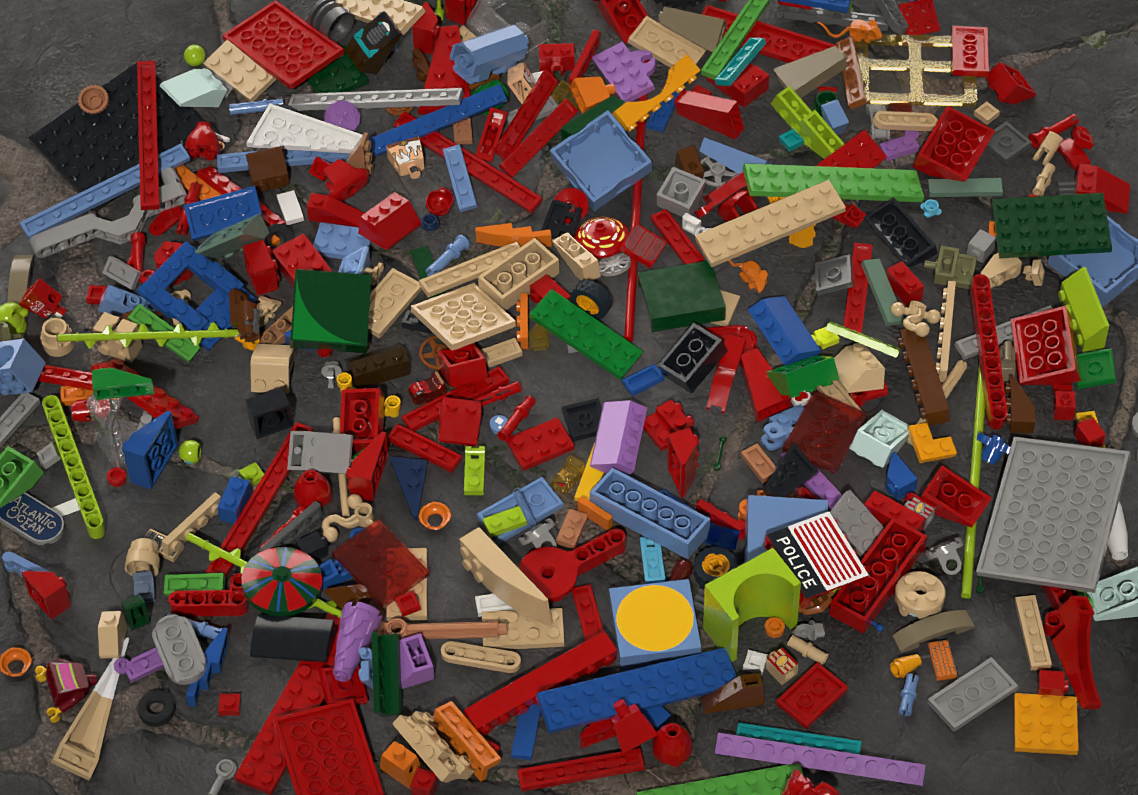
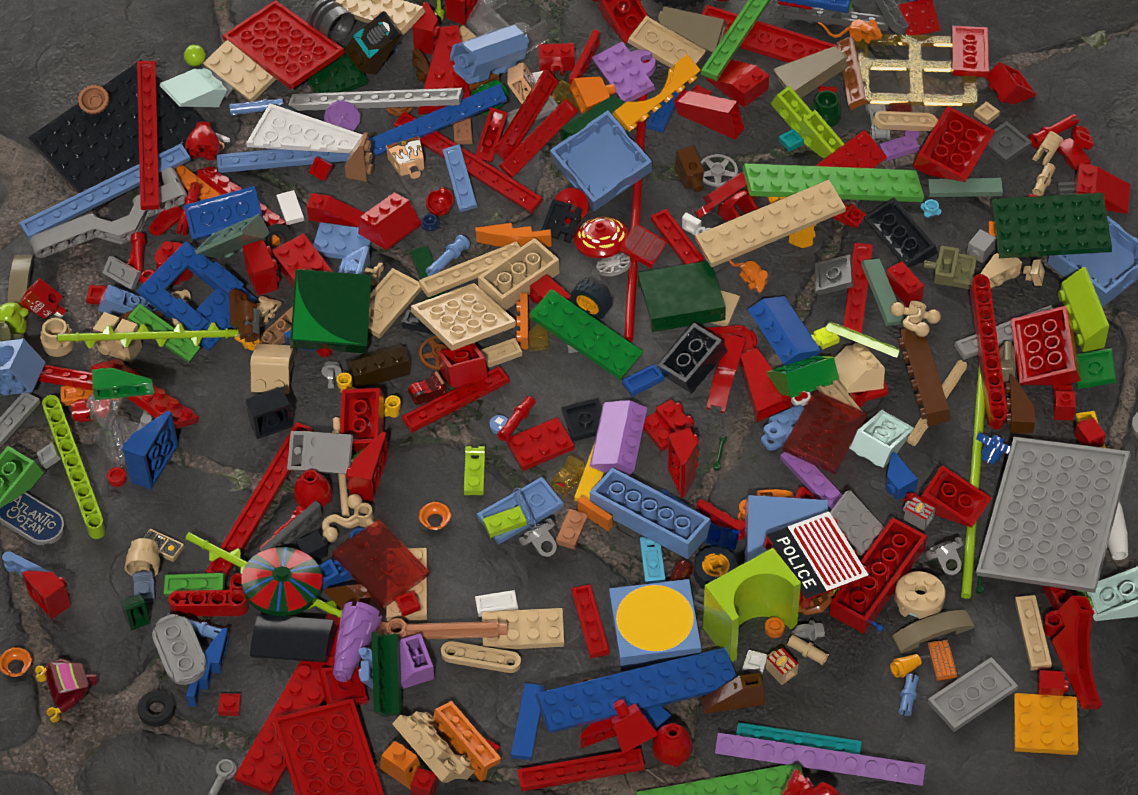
tan plate [51,637,129,781] -> none
white sticker [52,499,79,517] -> none
tan slope [98,611,128,659] -> none
medium lavender hinge [114,647,164,683] -> none
tan plate [162,492,221,556] -> none
lime piece [178,440,201,465] -> none
blue brick [217,476,252,524] -> none
lime plate [239,462,264,487] -> none
reddish brown slope [246,146,289,193] -> none
red piece [323,159,369,202] -> none
red tile [387,424,463,473] -> none
dark blue wing [390,457,428,521] -> none
red slope [438,397,481,446] -> none
tan slope [459,527,552,626] -> none
red brick [464,631,617,735] -> none
red pin [470,381,522,407] -> none
red beam [518,529,626,603] -> none
tan slope [552,233,601,281] -> none
light grey slope [656,167,706,216] -> none
medium blue wedge [700,137,771,174] -> none
teal tile [714,38,766,86] -> none
nougat plate [741,444,777,484] -> none
black wing [763,443,819,498] -> none
red plate [776,662,848,730] -> none
medium blue slope [821,99,849,135] -> none
red brick [864,490,926,533] -> none
light orange plate [907,423,957,463] -> none
tan plate [936,281,956,382] -> none

